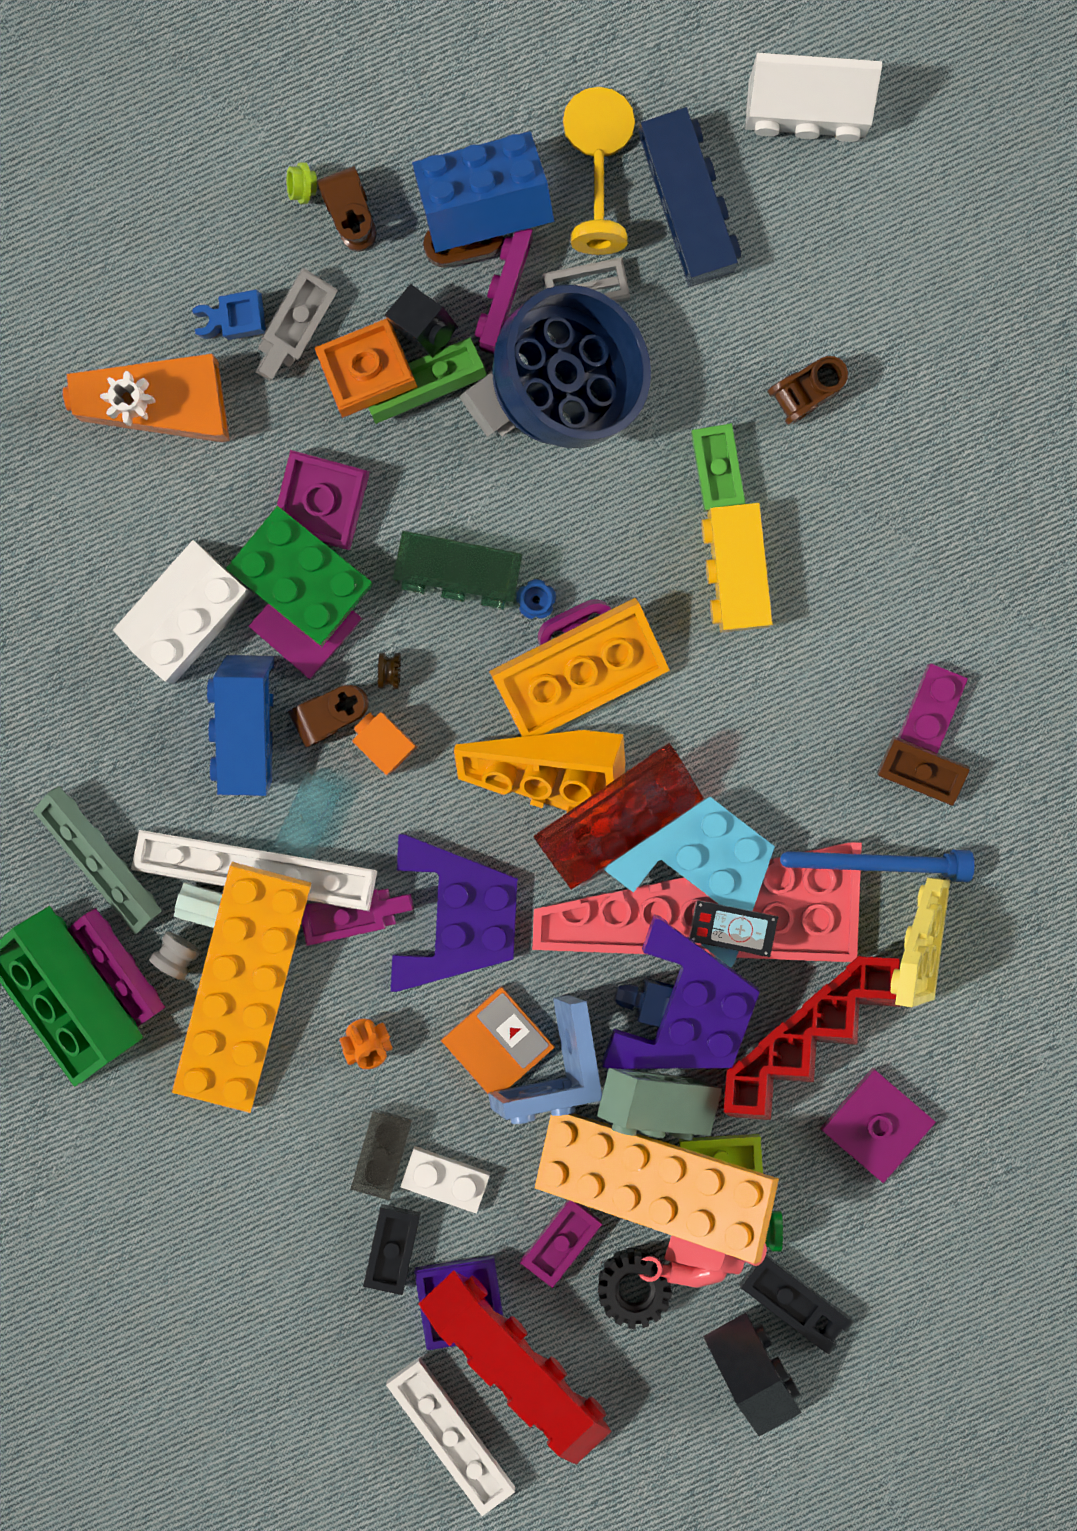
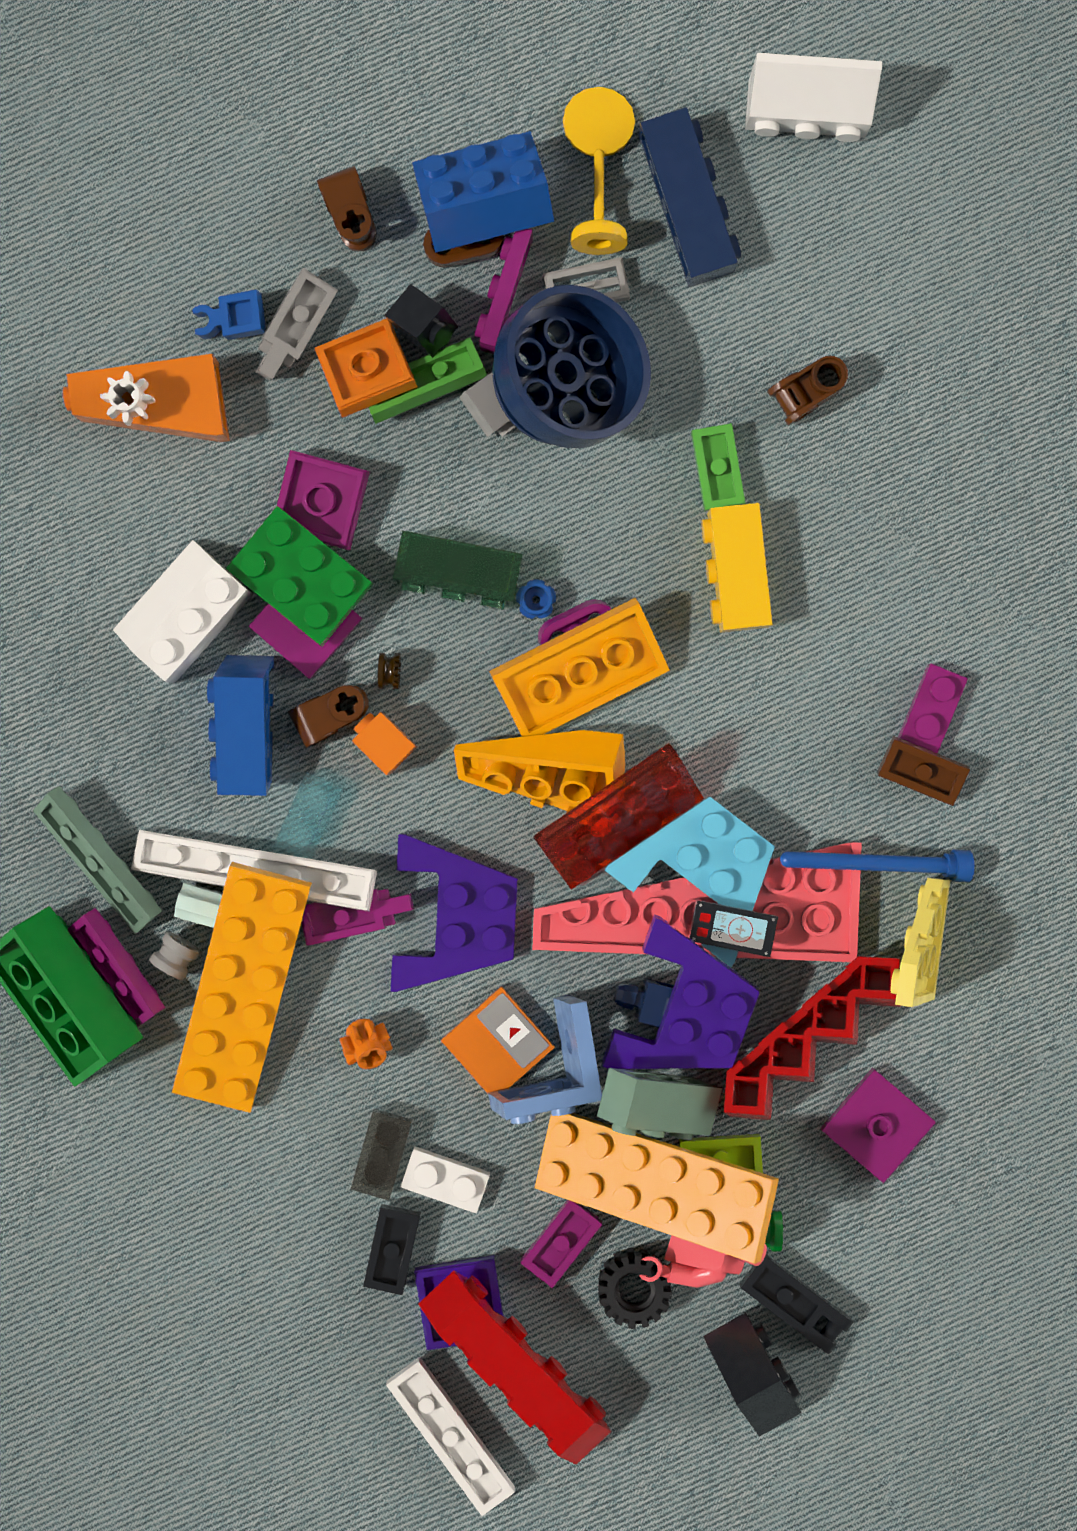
lime plate [286,162,317,204] -> none

